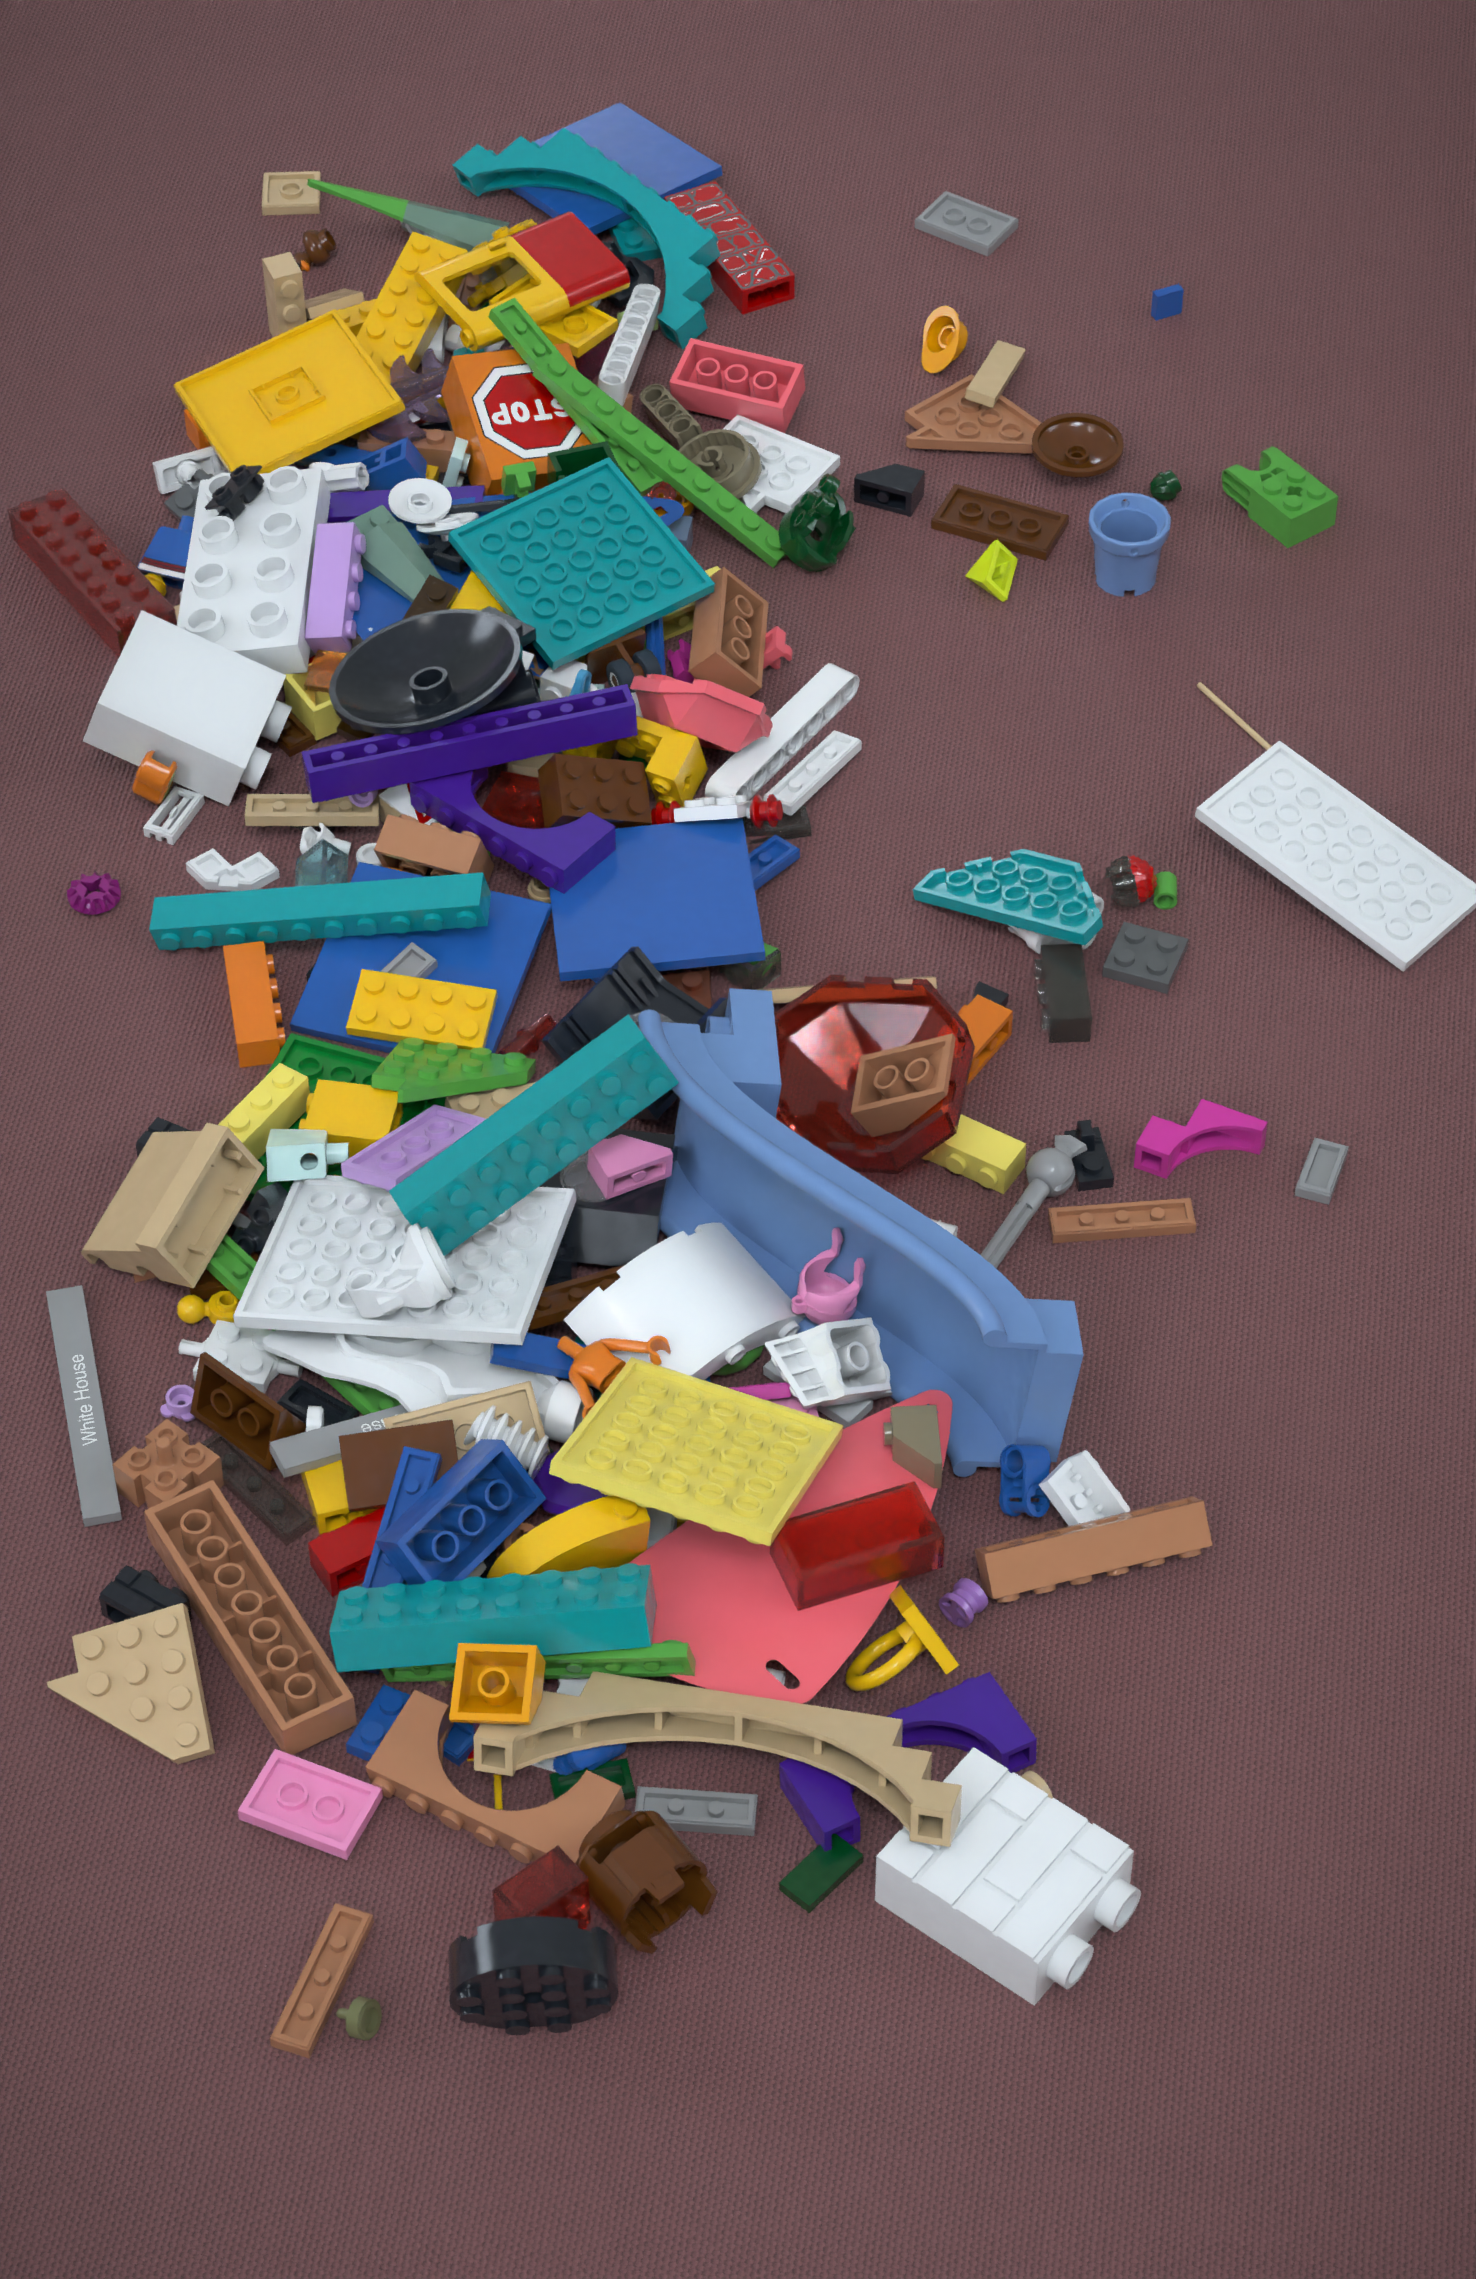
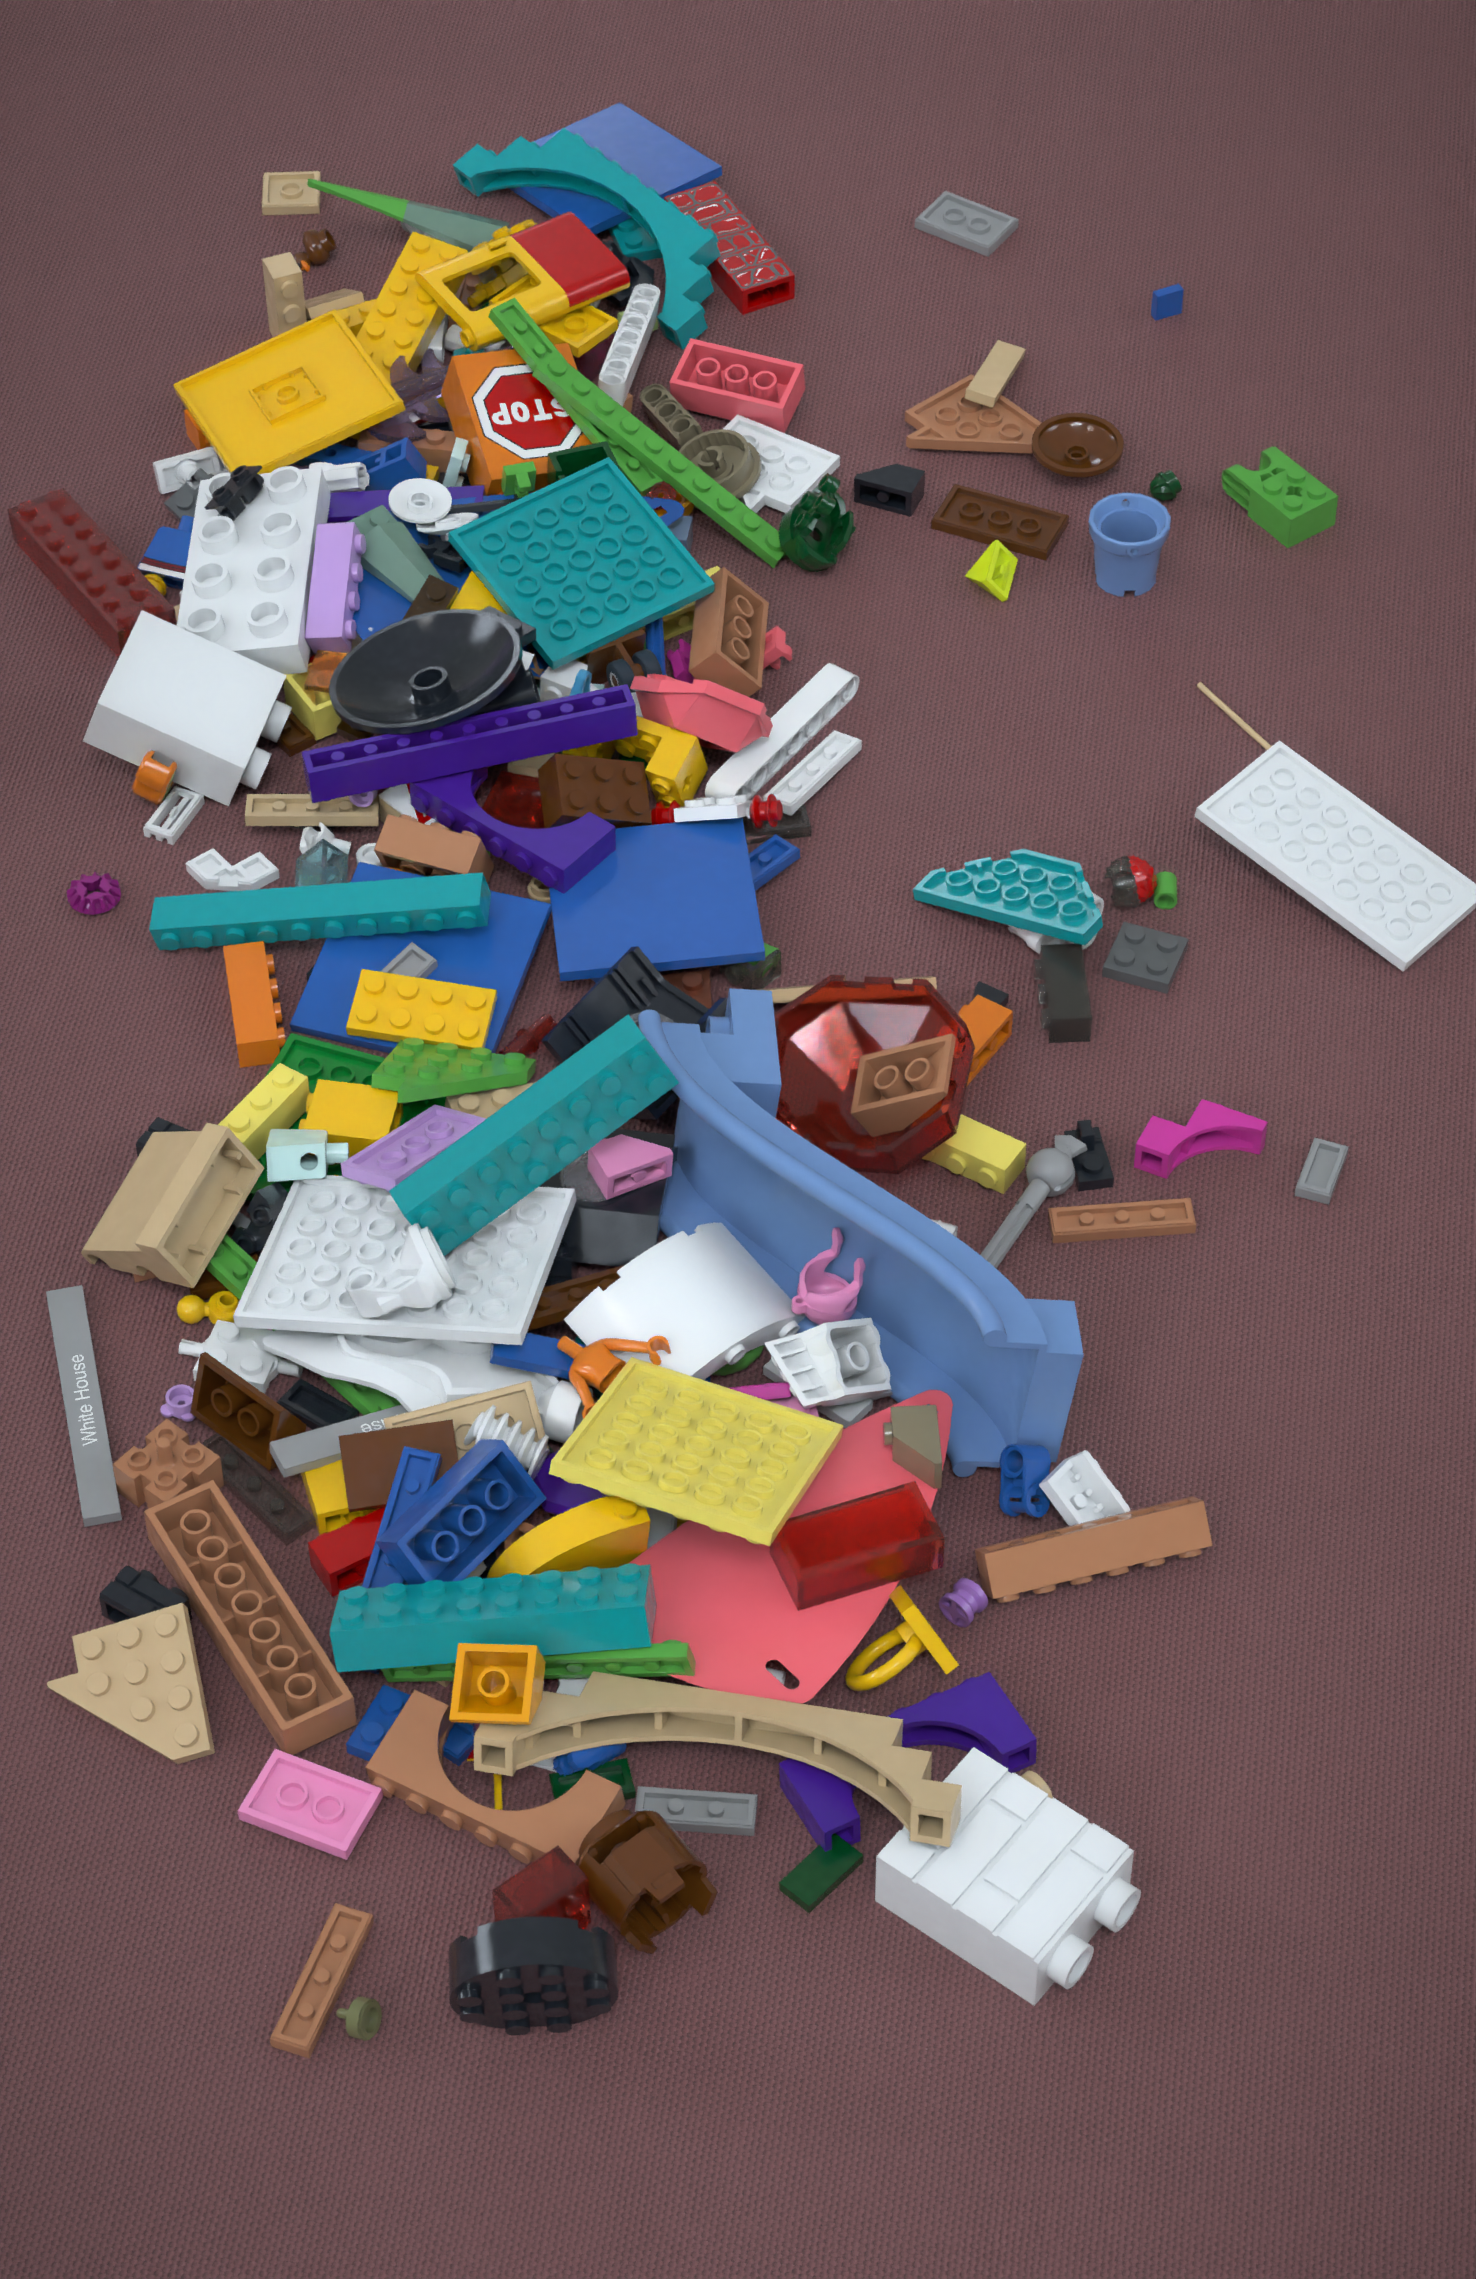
white tile [306,1406,324,1432] -> none
light orange piece [921,306,968,373] -> none

